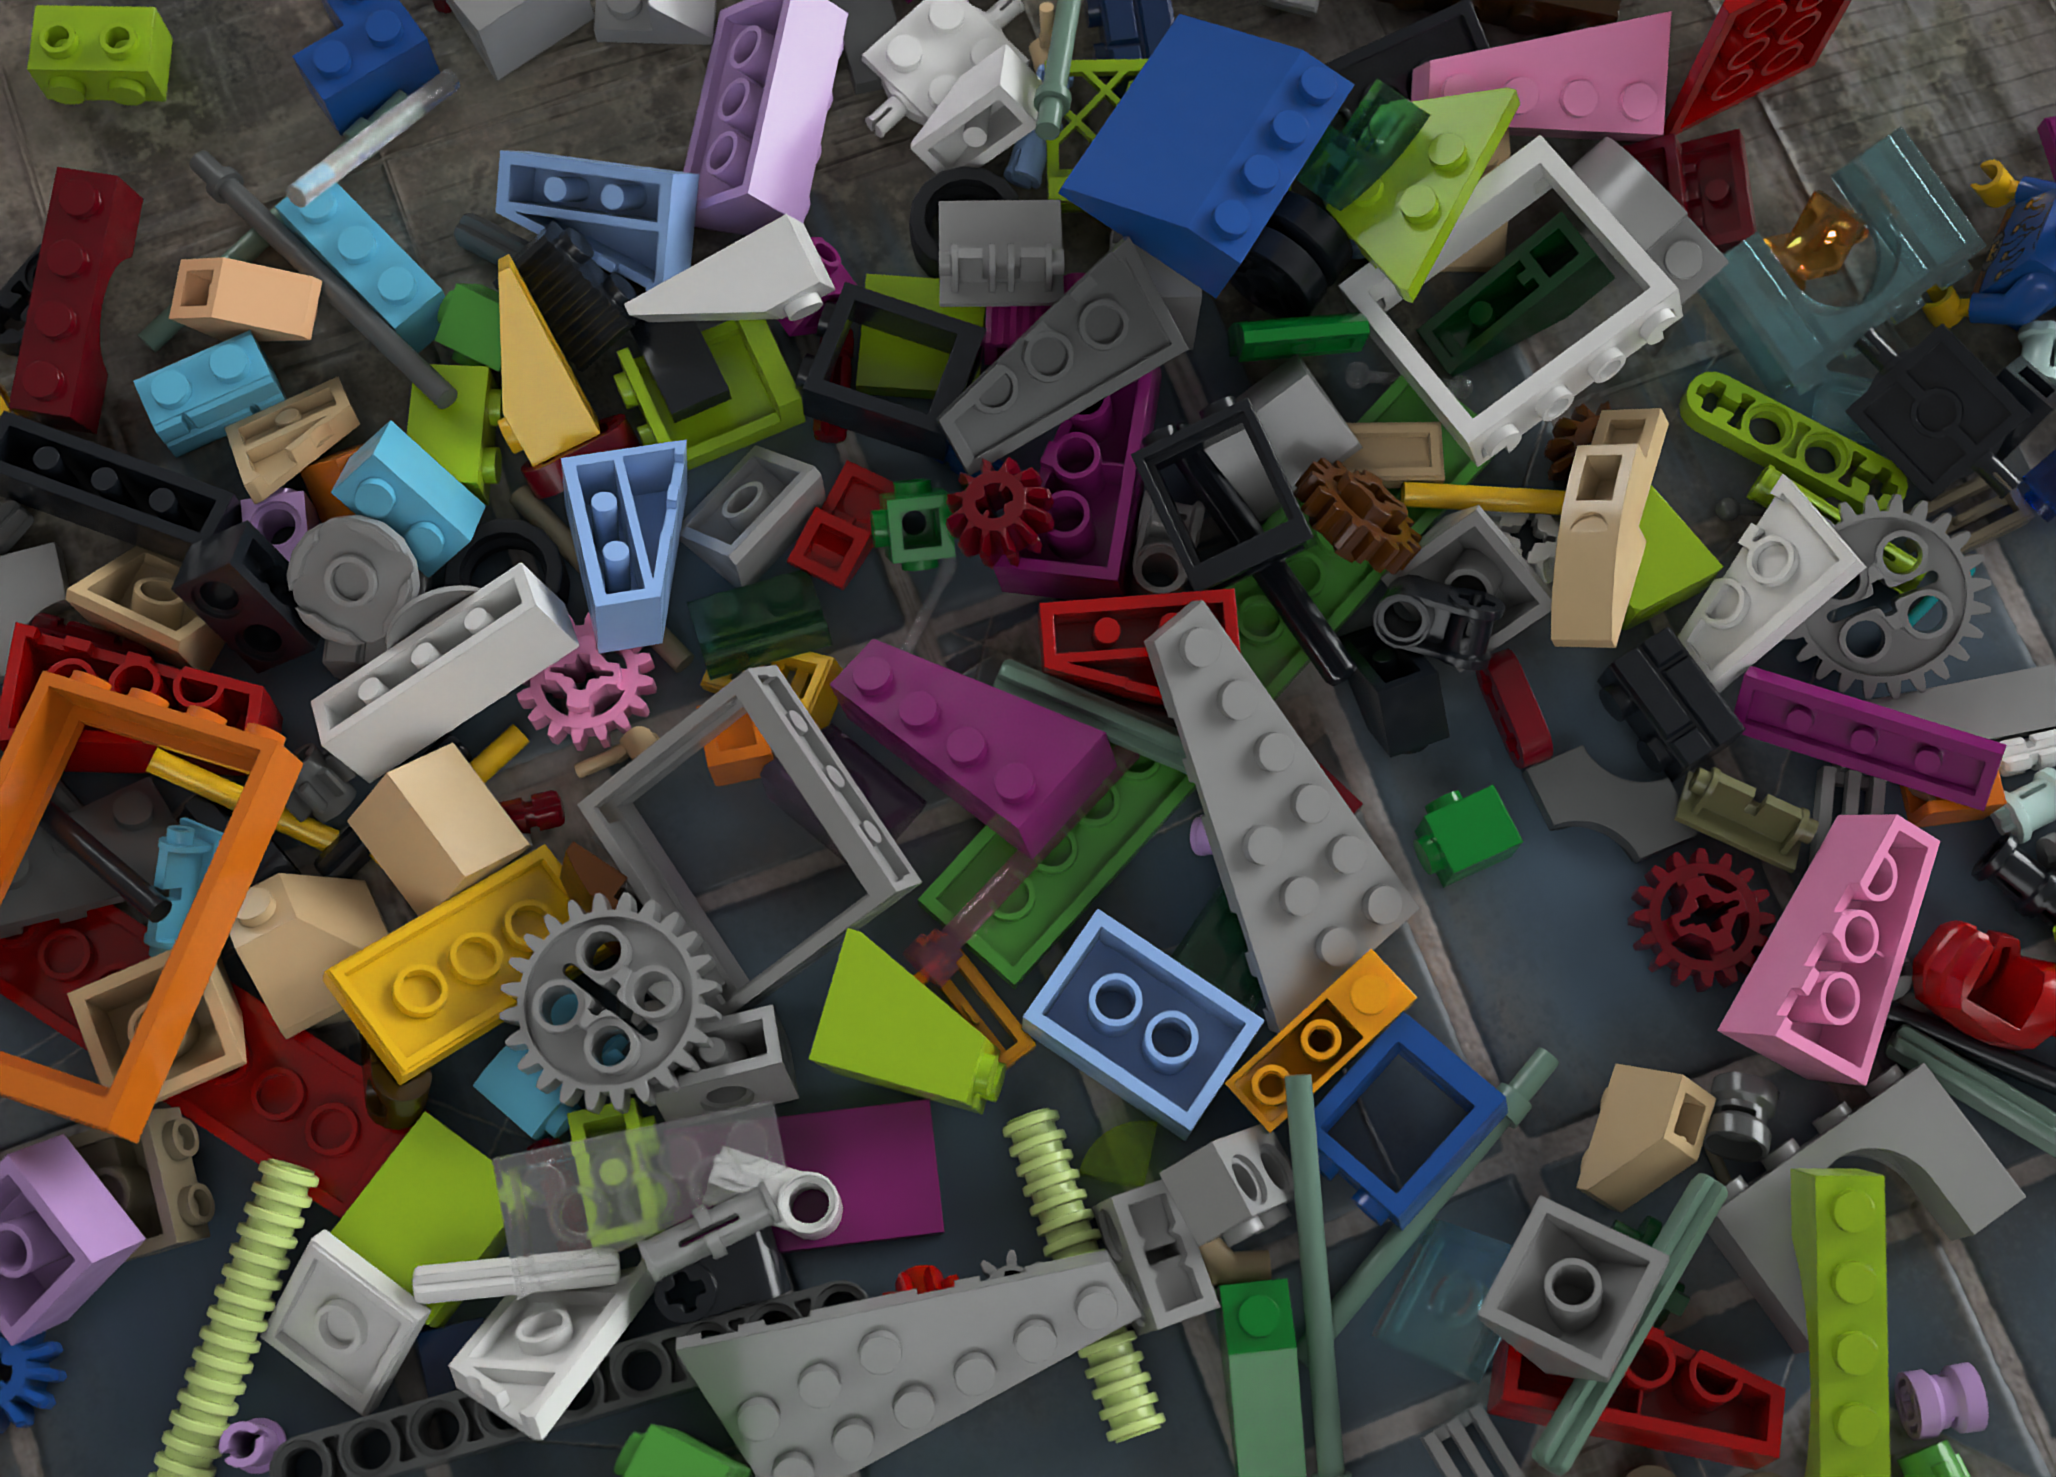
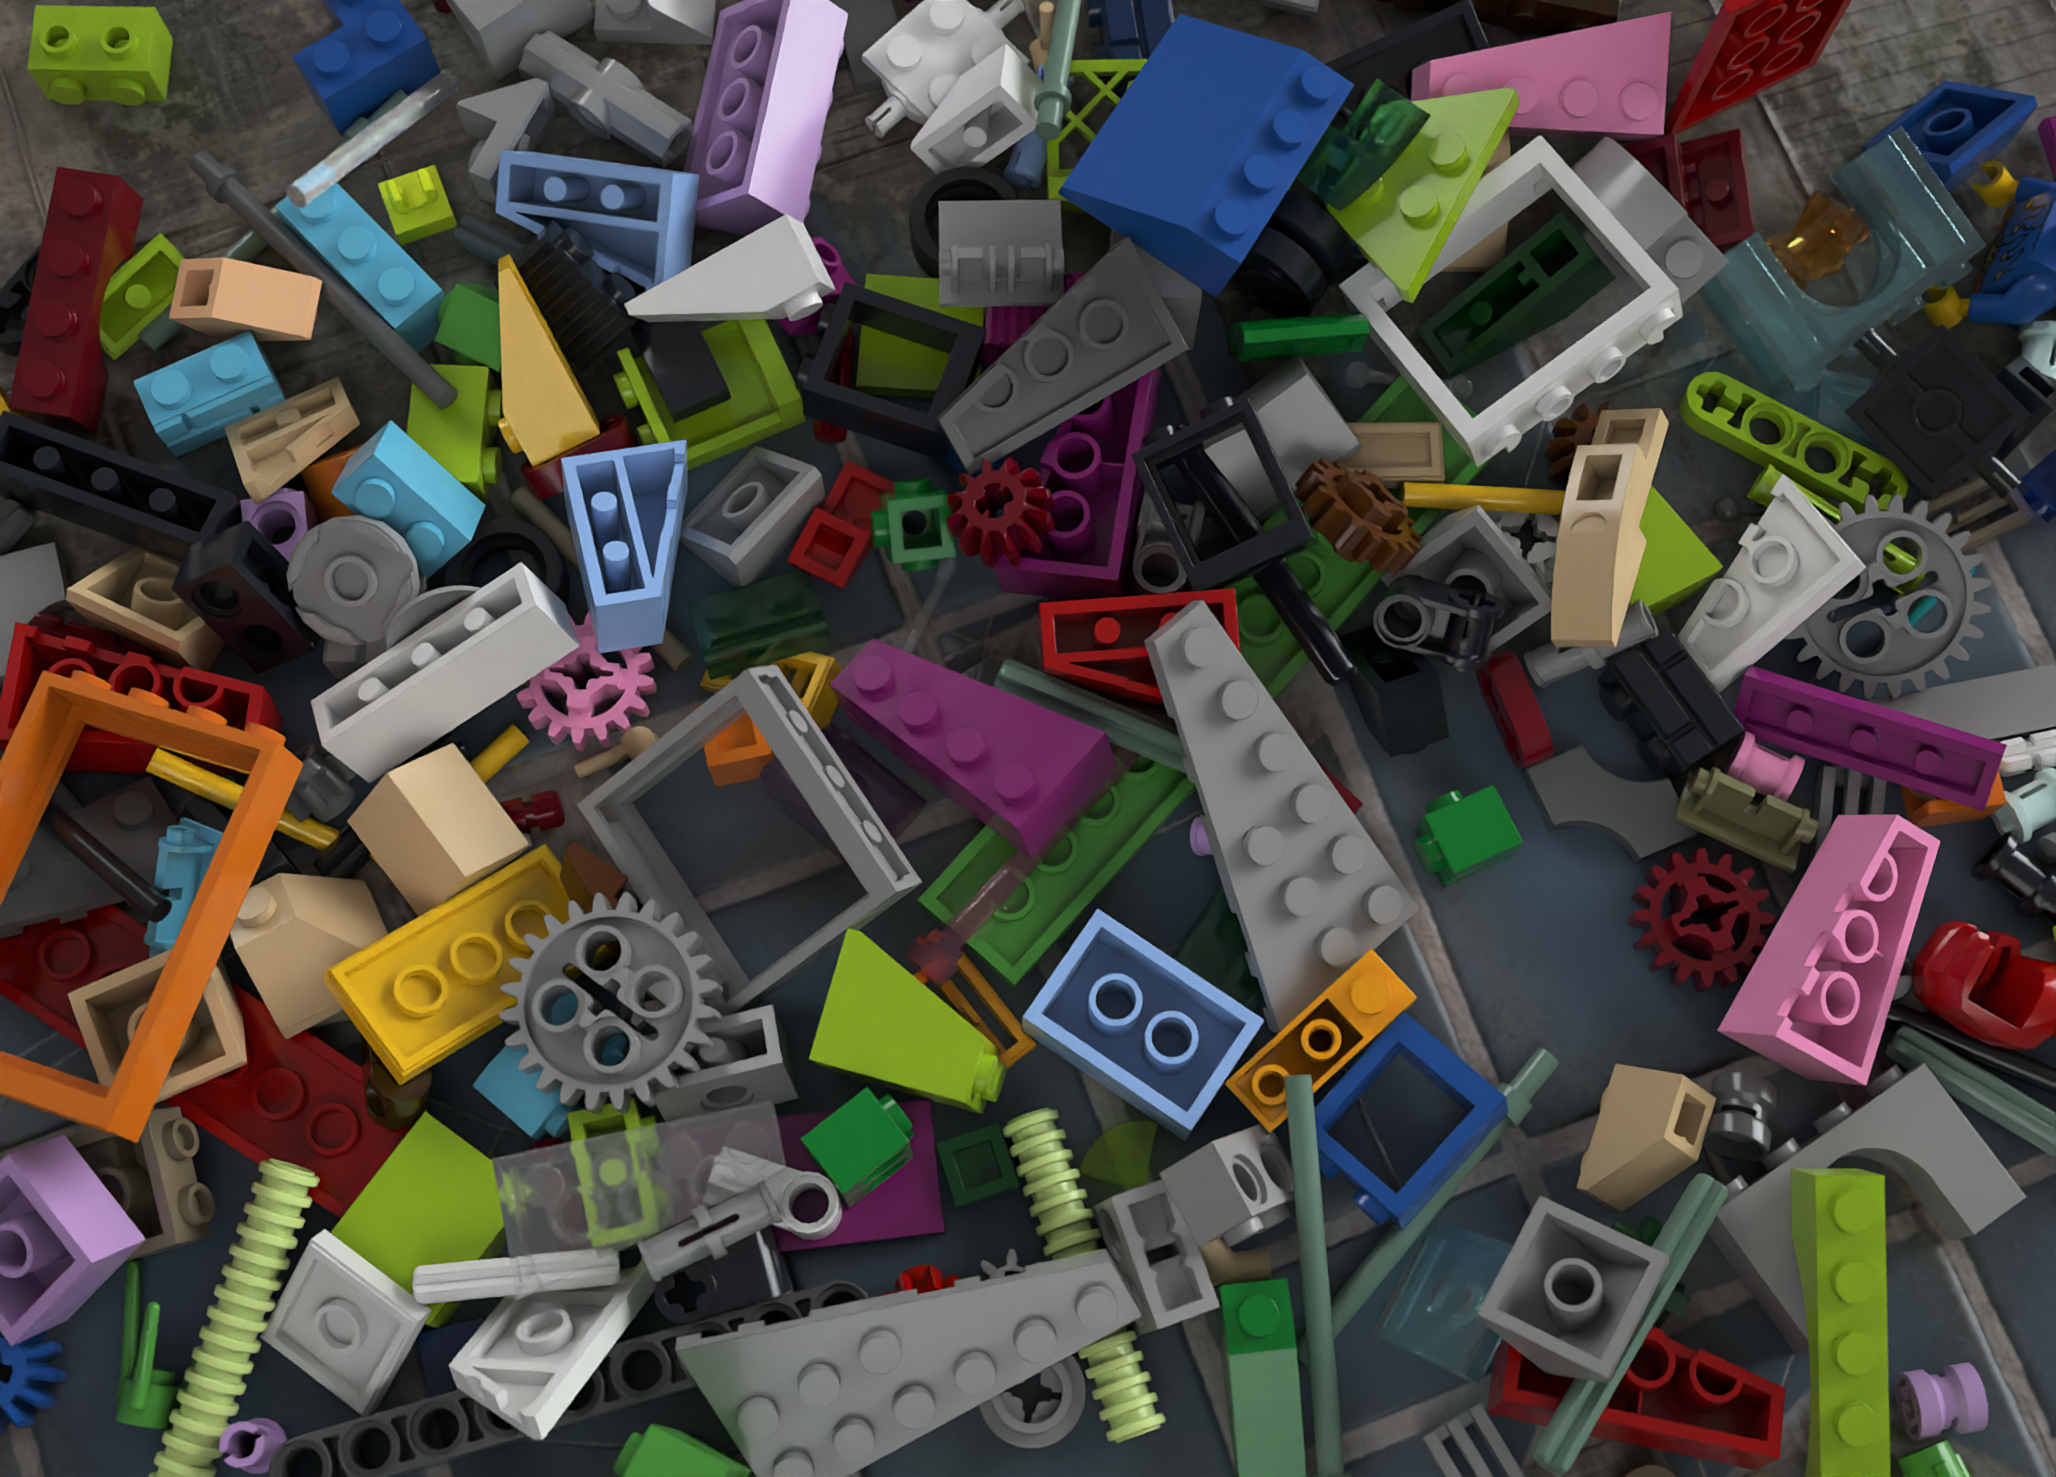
none -> lime slope [100,233,186,361]
none -> bright green plant [114,1259,204,1429]
none -> neon yellow tile [378,164,457,245]
none -> light grey slope [456,78,556,207]
none -> light grey piece [518,30,694,168]
none -> green brick [801,1087,915,1208]
none -> dark green plate [935,1122,1020,1210]
none -> light grey gear [979,1355,1086,1448]
none -> light grey pin [1524,599,1658,689]
none -> bright pink bush [1722,731,1805,802]
none -> blue slope [1861,80,2037,215]

